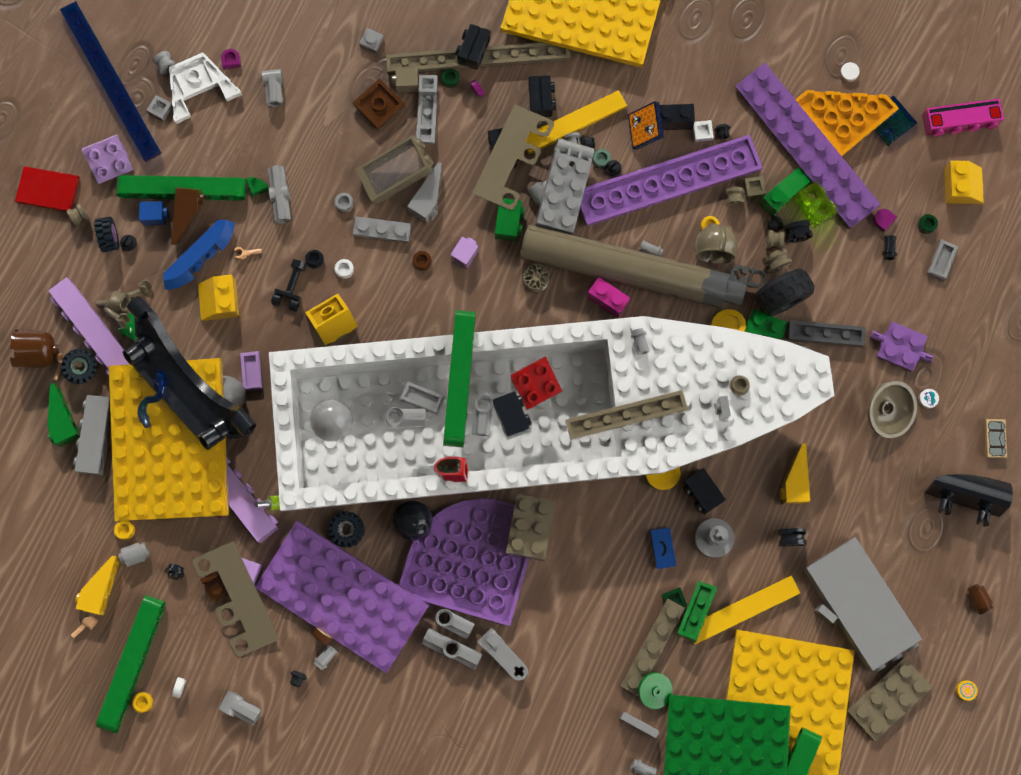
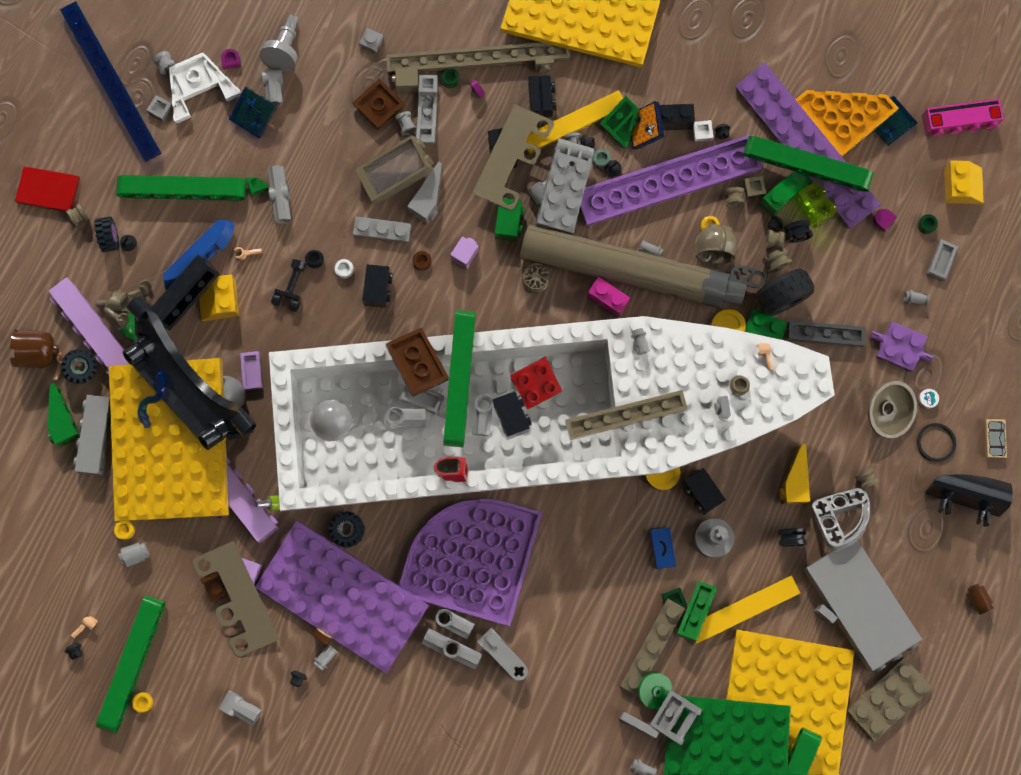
yellow slope [75,556,120,615] -> none
lavender plate [82,135,133,184] -> none
blue brick [139,201,169,226] -> none
black plate [165,564,184,580] -> none
reddish brown slope [171,187,205,245] -> none
white tile [172,677,186,698] -> none
yellow slope [305,294,358,346] -> none
light grey tile [335,193,354,212] -> none
black piece [392,500,433,541] -> none
black brick [455,24,491,70] -> none
dark tan brick [506,494,556,561] -> none
white tile [840,62,859,82] -> none
black pin [882,235,897,260] -> none
yellow tile [956,680,978,701] -> none
none -> black piece [65,643,82,660]
none -> black brick [151,255,220,331]
none -> tile [229,87,278,138]
none -> light grey piece [259,14,298,72]
none -> black brick [362,264,393,308]
none -> reddish brown plate [385,327,449,397]
none -> light grey bush [395,111,417,136]
none -> dark tan plate [535,56,554,73]
none -> green wing [600,96,640,148]
none -> light grey plate [650,690,702,745]
none -> green beam [743,136,874,192]
none -> light nougat hand [756,343,774,370]
none -> light grey beam [812,488,870,551]
none -> dark tan wheel [855,468,879,490]
none -> light grey pin [903,290,929,306]
none -> black piece [917,423,956,462]

